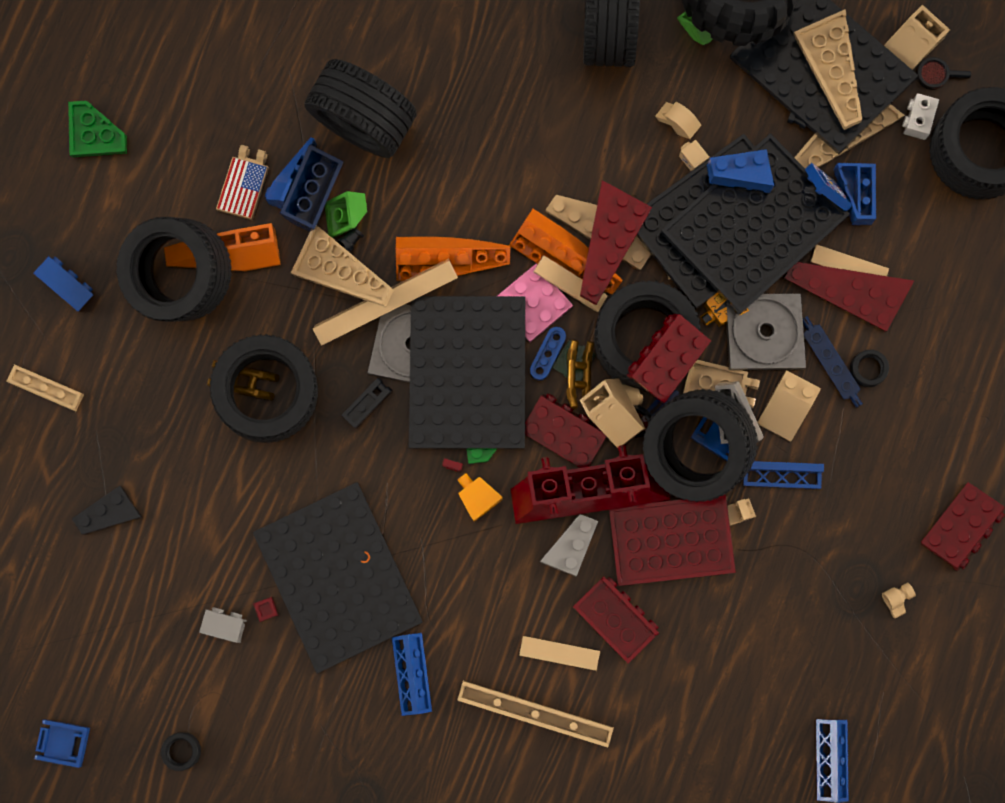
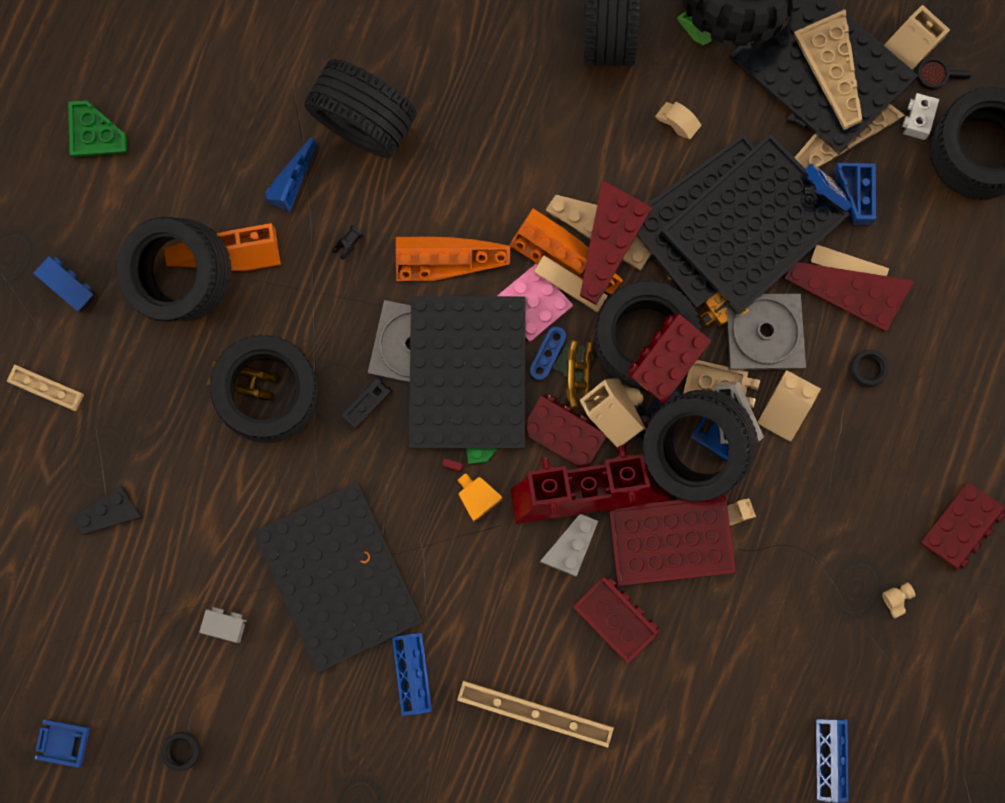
tile [216,145,269,221] -> none
dark red tile [253,597,279,622] -> none
dark blue slope [279,145,344,232] -> none
tan wing [291,225,394,307] -> none
tan tile [313,258,458,346] -> none
bright green slope [325,191,367,238] -> none
tan tile [519,636,600,671] -> none
tan brick [679,140,709,171] -> none
blue wedge [707,149,774,193] -> none
blue fence [743,461,824,489] -> none
dark blue plate [803,316,863,408] -> none

